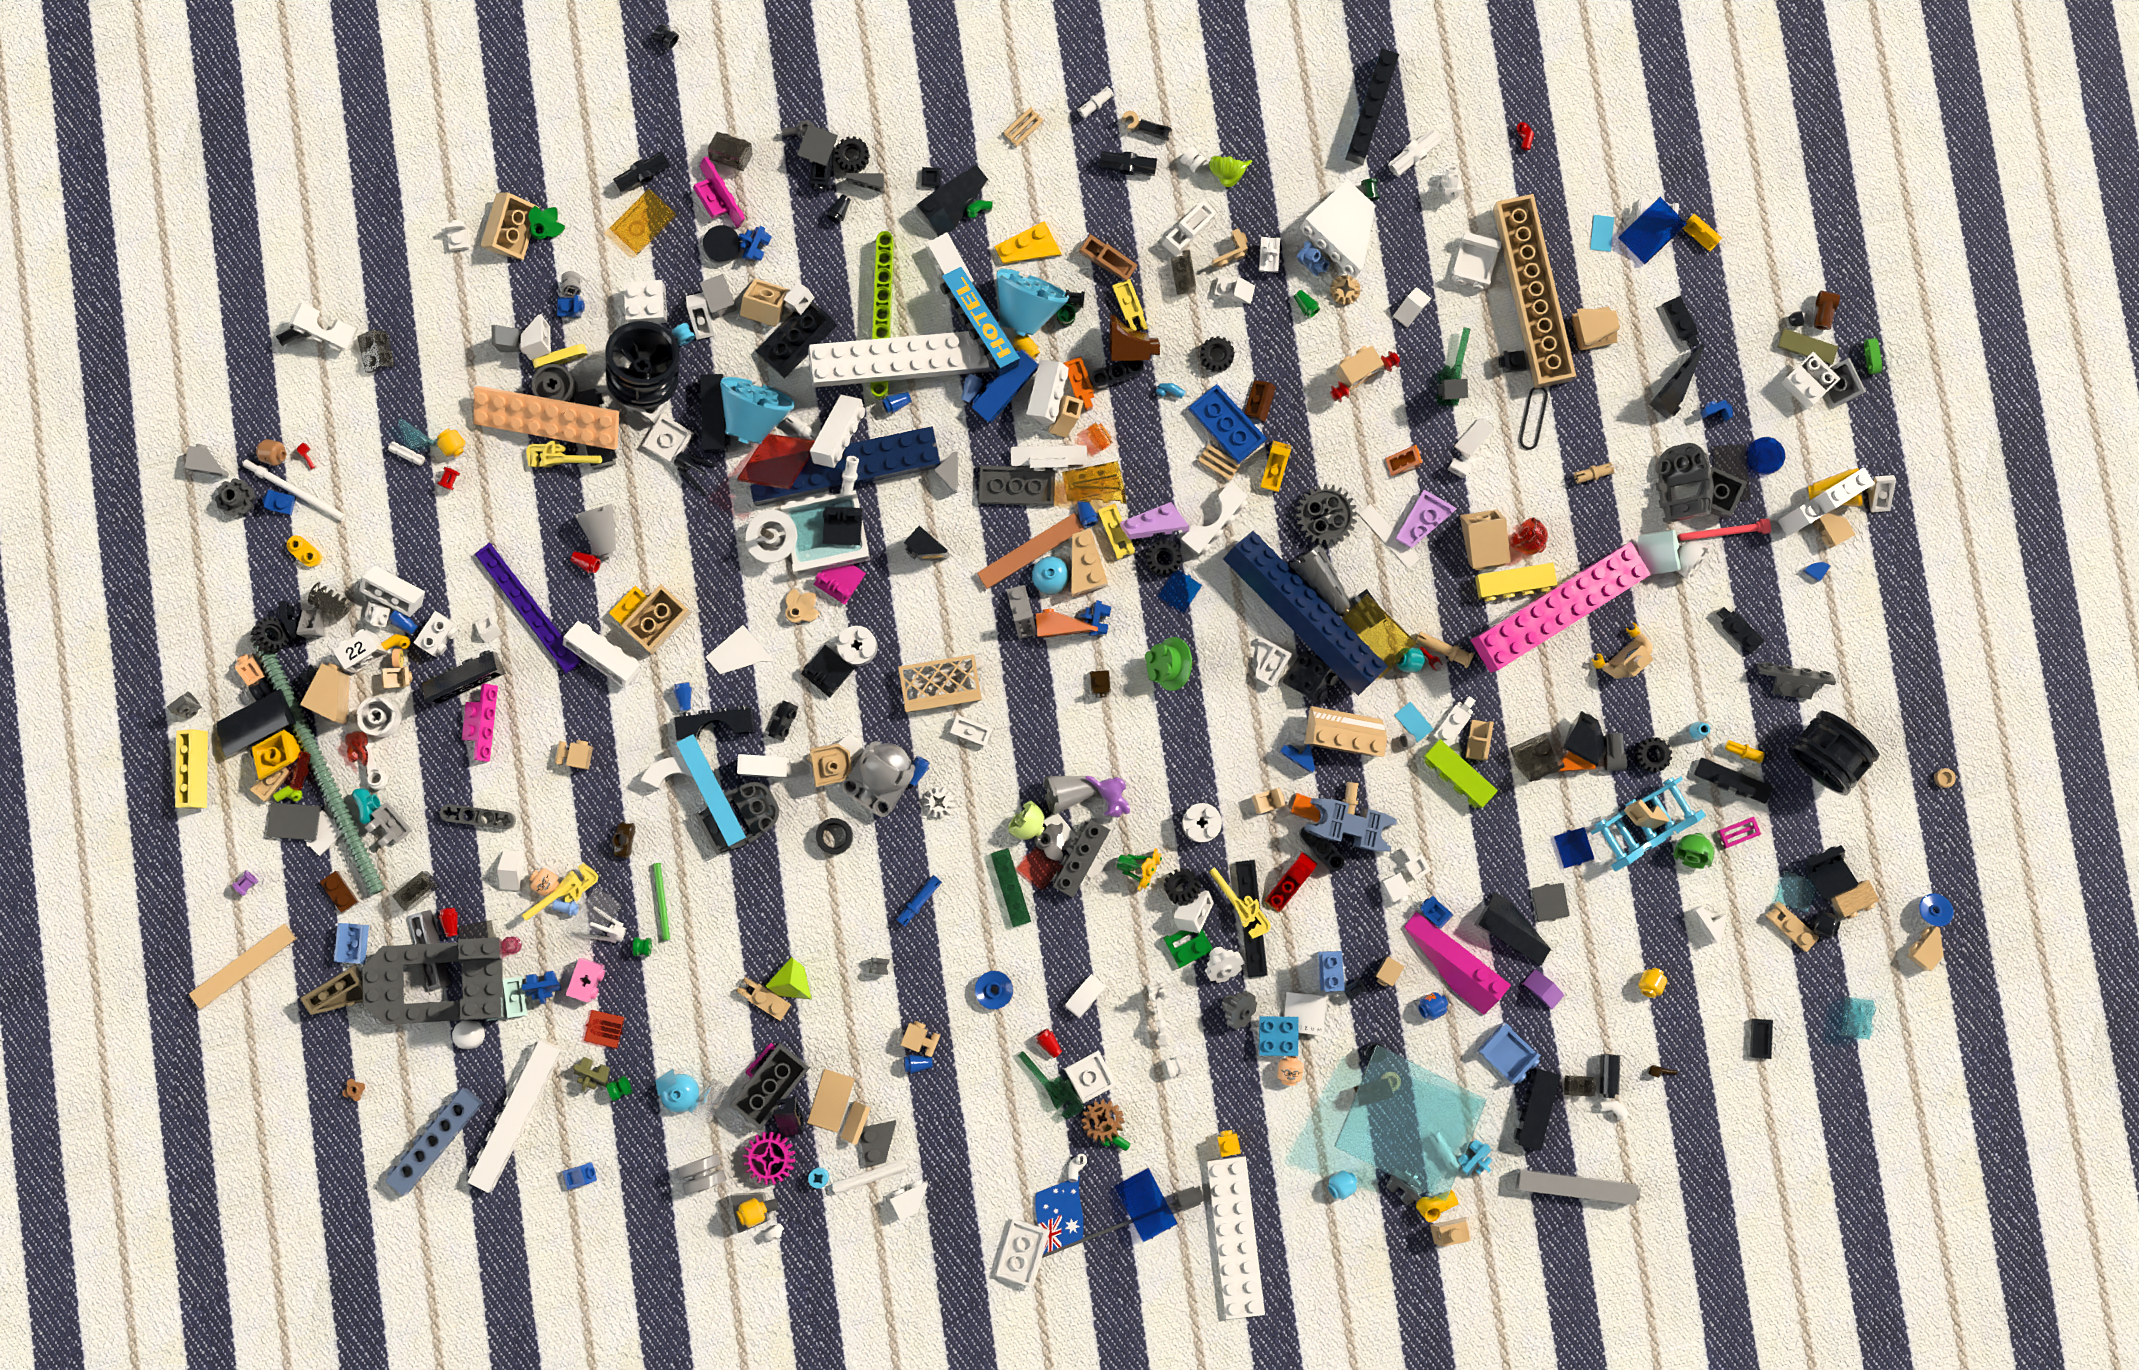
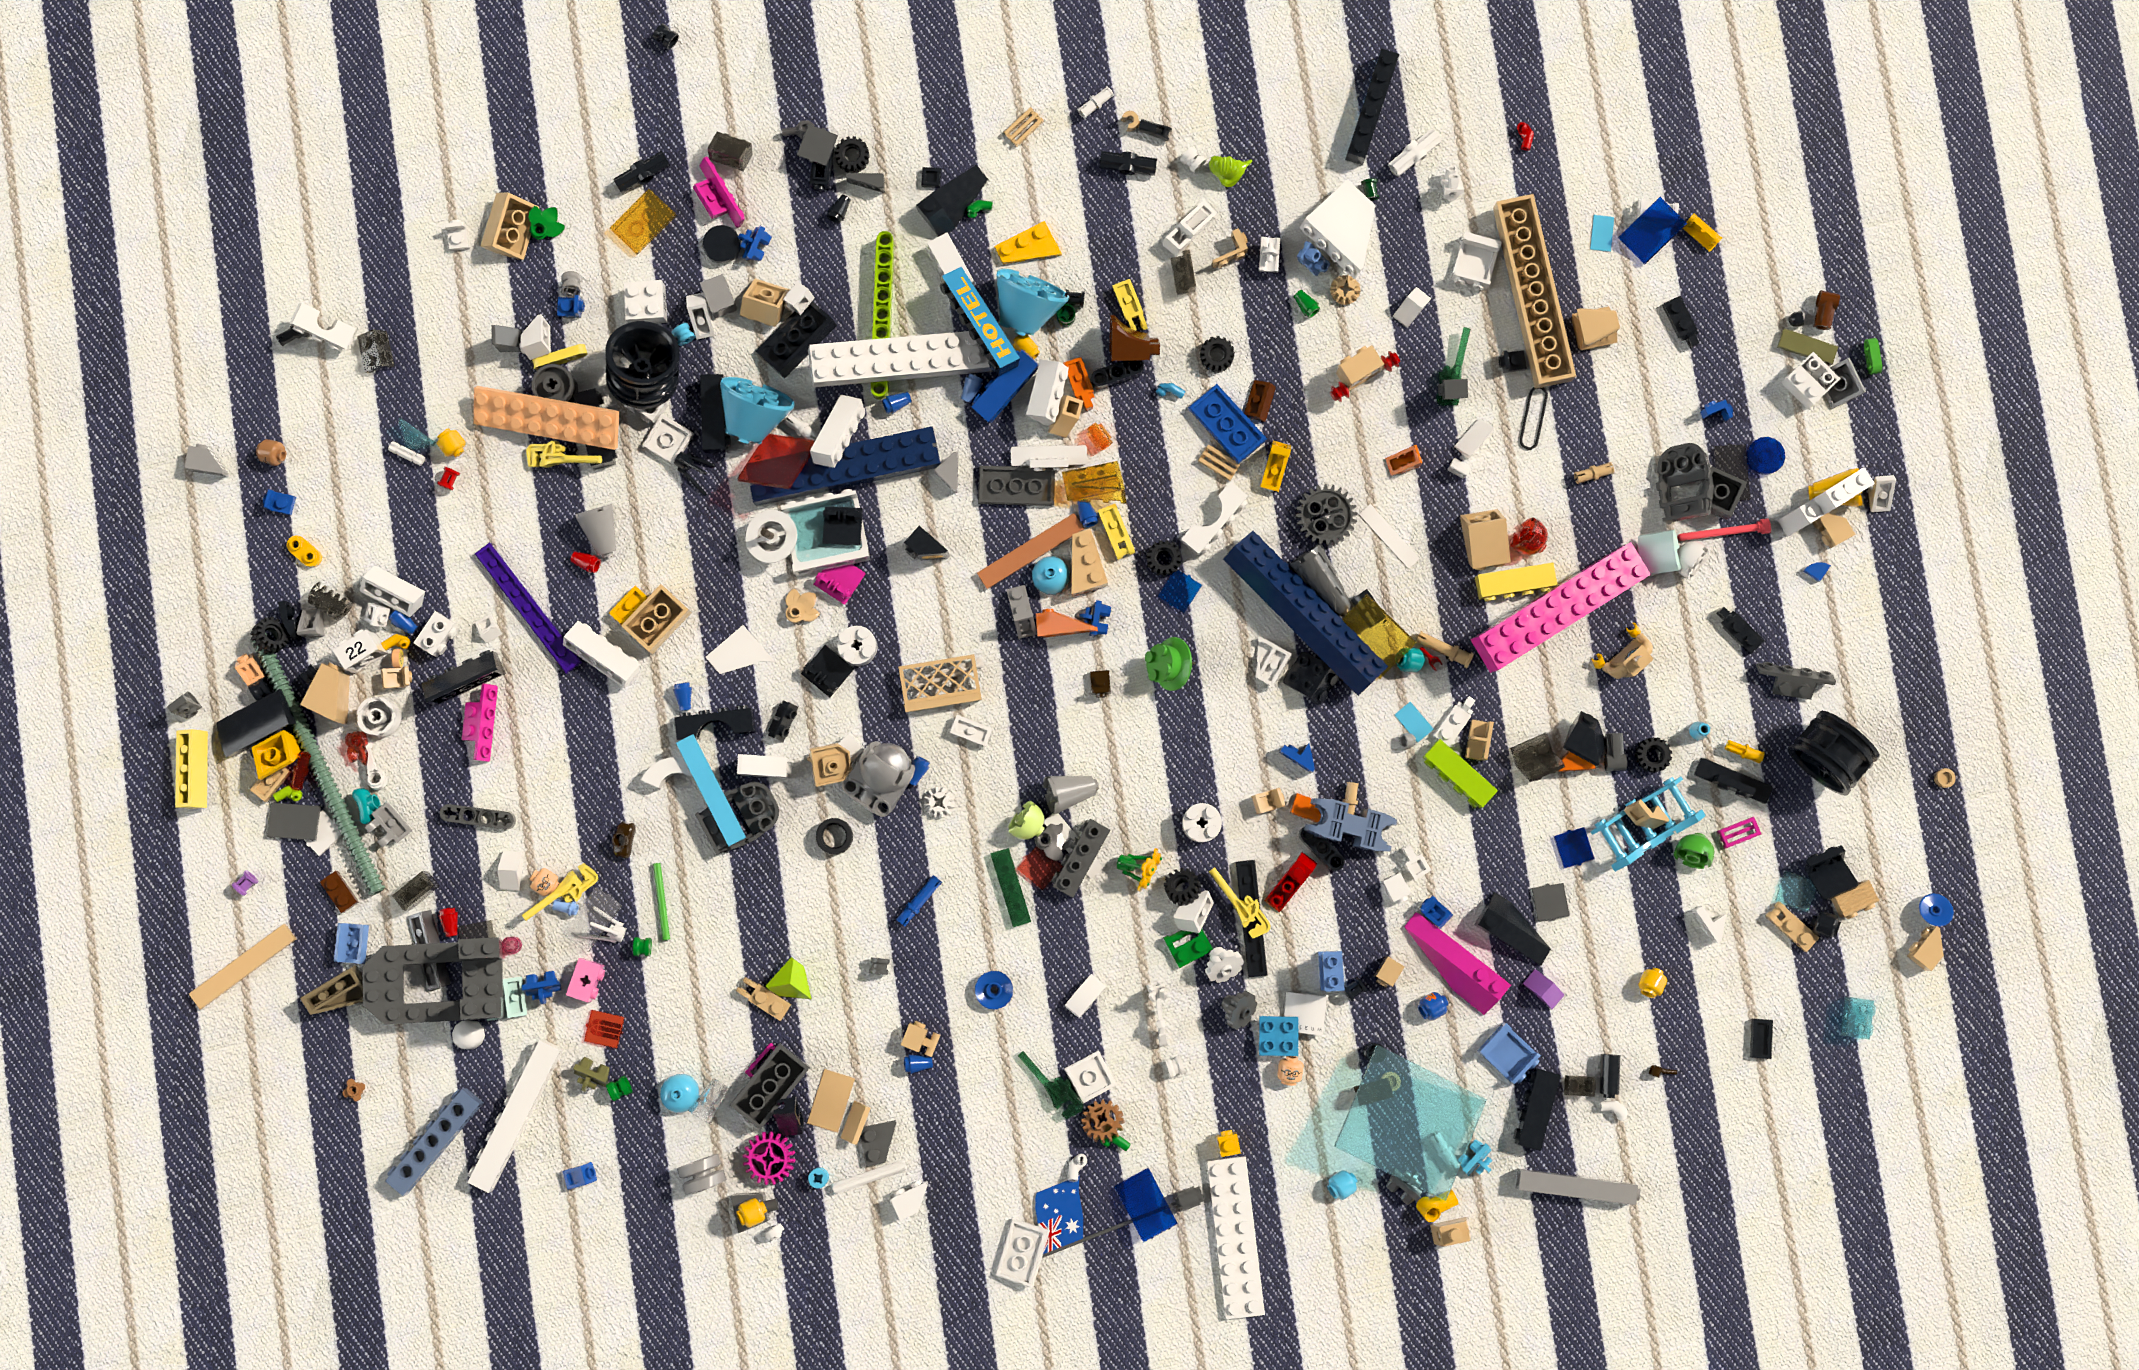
dark grey plant [215,478,256,518] -> none
white bar [243,459,345,521] -> none
red hand [297,443,315,470] -> none
tan brick [555,740,593,770] -> none
medium azure sticker [655,1069,676,1095] -> none
white pin [841,456,859,495] -> none
red cone [1035,1028,1062,1058] -> none
medium nougat slope [1079,234,1138,281] -> none
medium lavender animal [1085,776,1130,818] -> none
lavender wing [1121,502,1189,539] -> none
white slope [1214,276,1255,305] -> none
tan slope [1305,706,1387,757] -> none
lavender wing [1395,490,1457,549] -> none
black wedge [1649,344,1704,419] -> none

